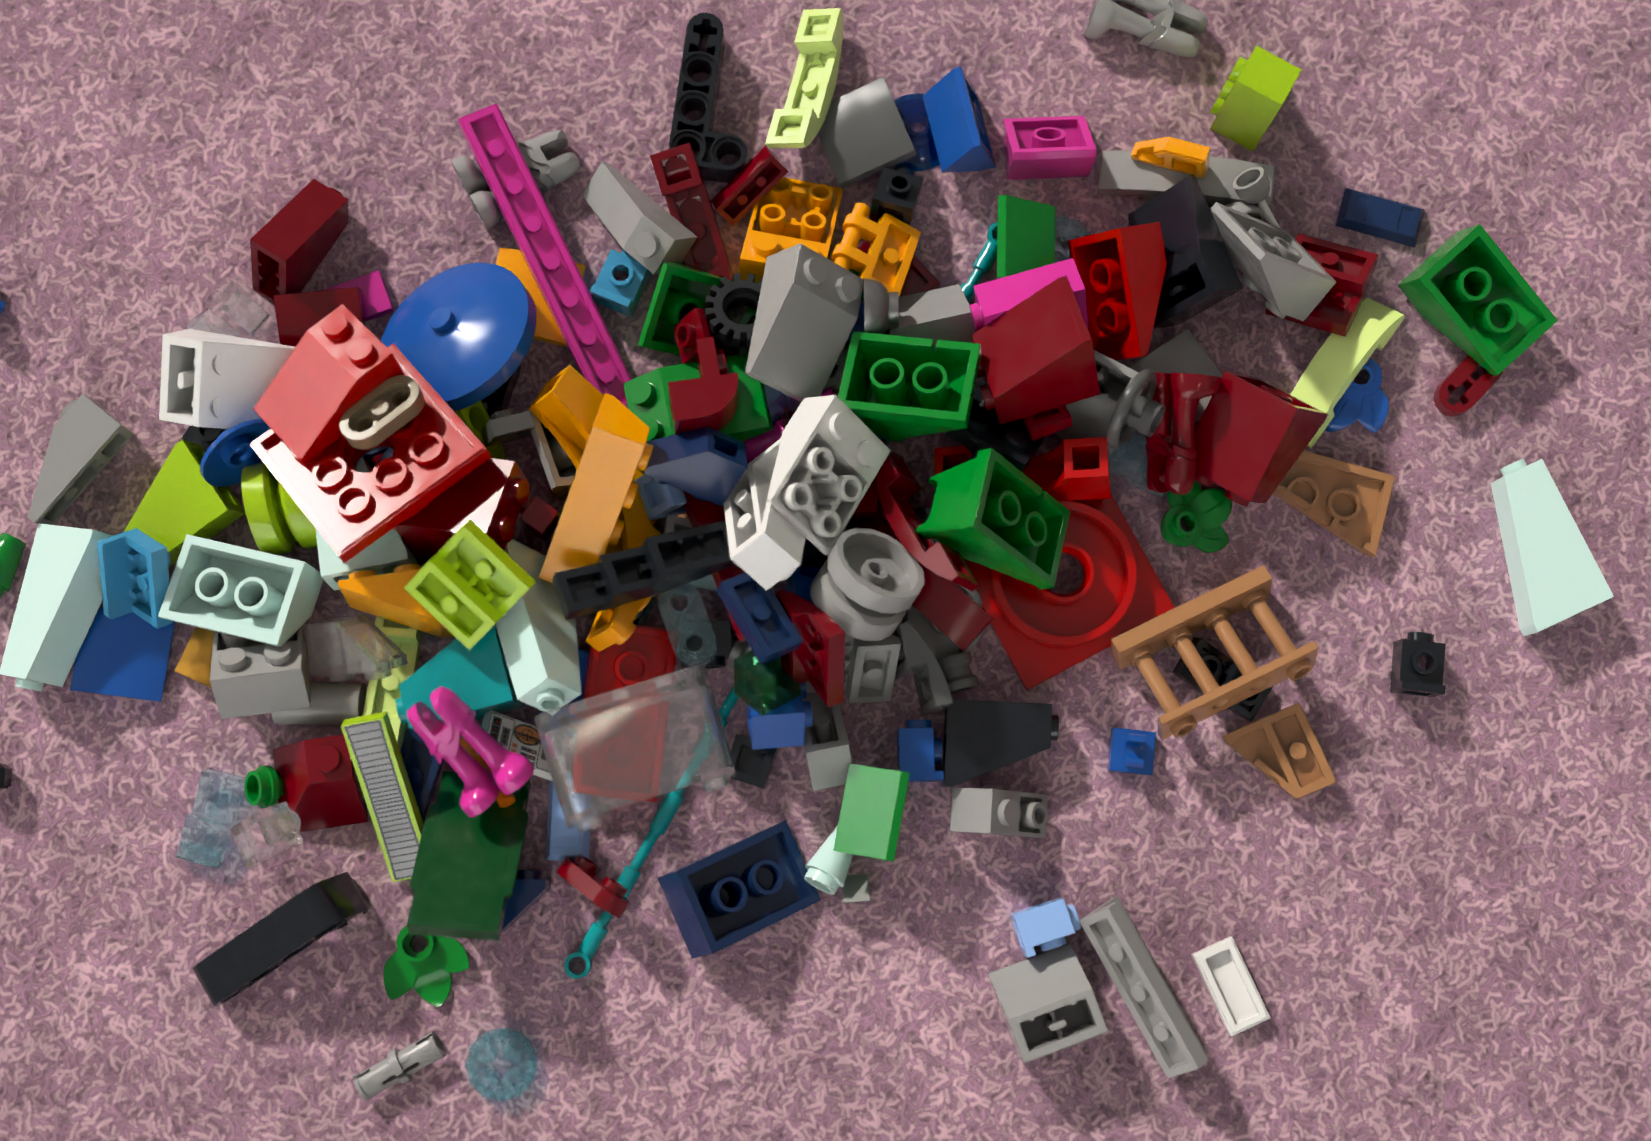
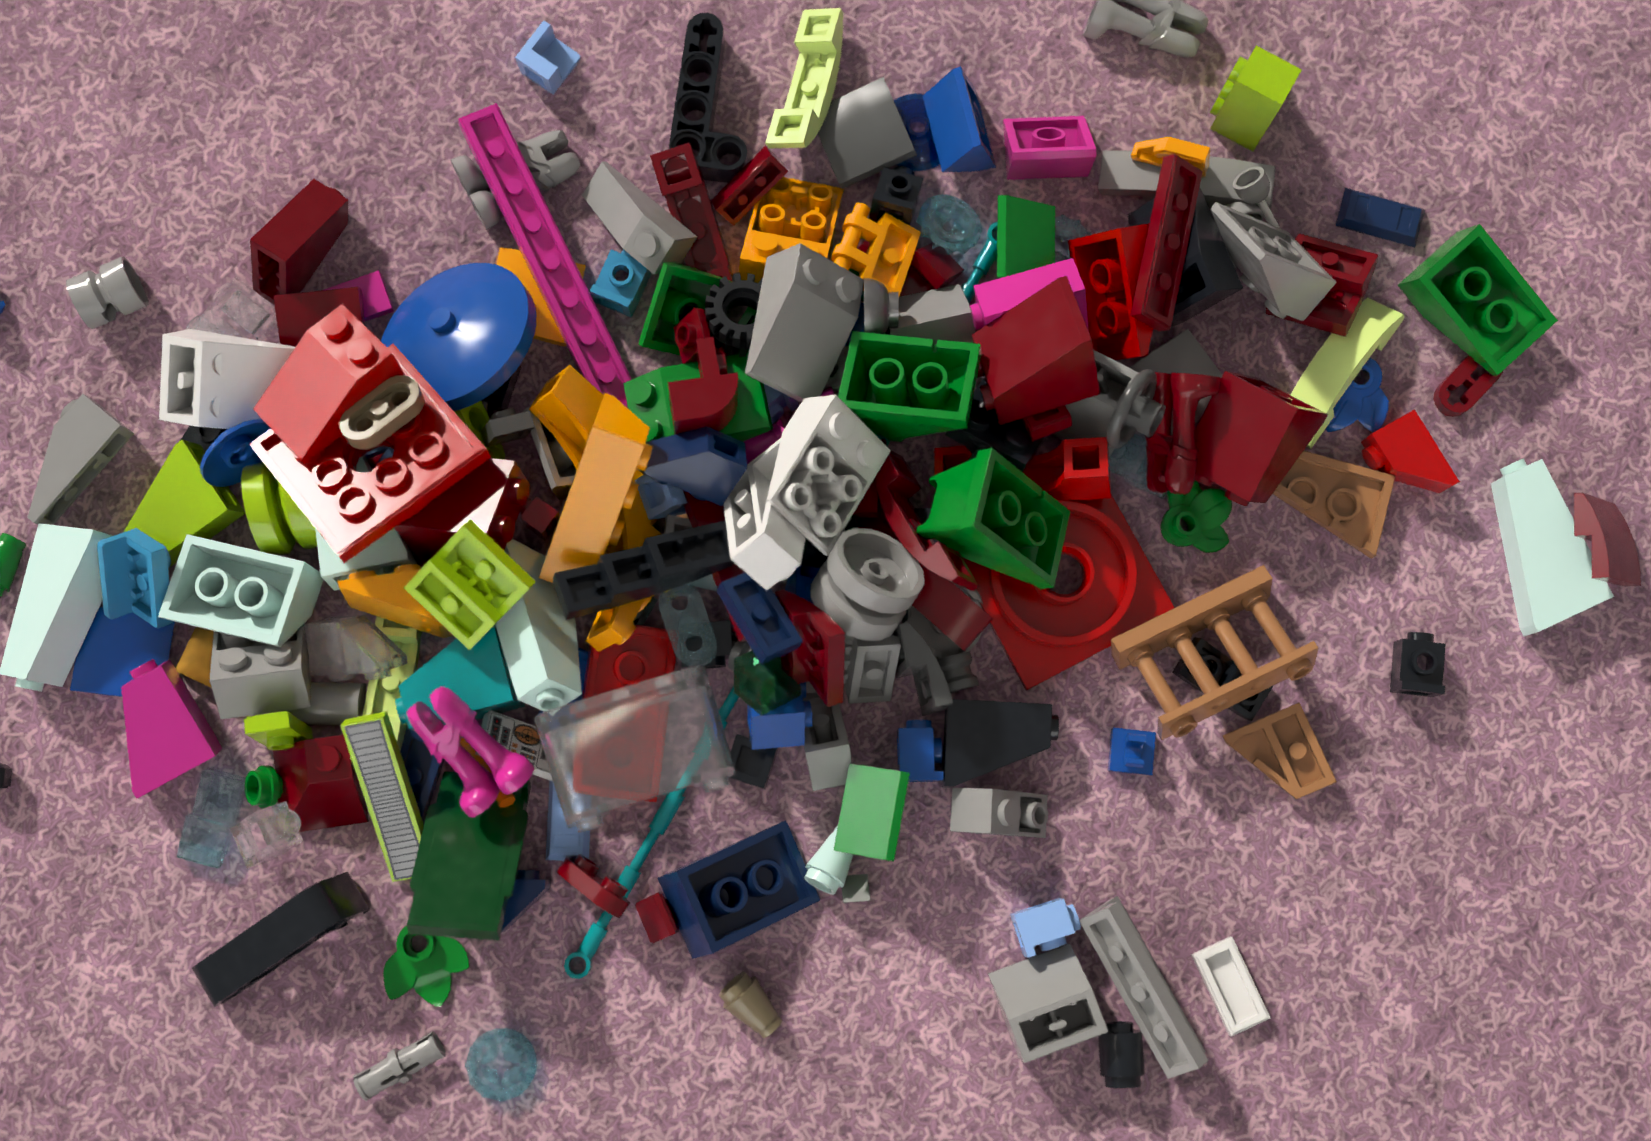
none -> light grey wheel [66,256,149,329]
none -> dark pink slope [121,659,222,799]
none -> lime plate [244,711,313,750]
none -> light blue panel [515,20,581,95]
none -> dark red slope [635,891,679,943]
none -> dark tan cone [719,971,782,1038]
none -> dark red tile [911,241,964,289]
none -> clear light blue gear [916,195,982,255]
none -> black brick [1098,1021,1145,1088]
none -> dark red tile [1130,154,1203,331]
none -> red slope [1361,409,1460,493]
none -> dark red slope [1574,493,1641,587]

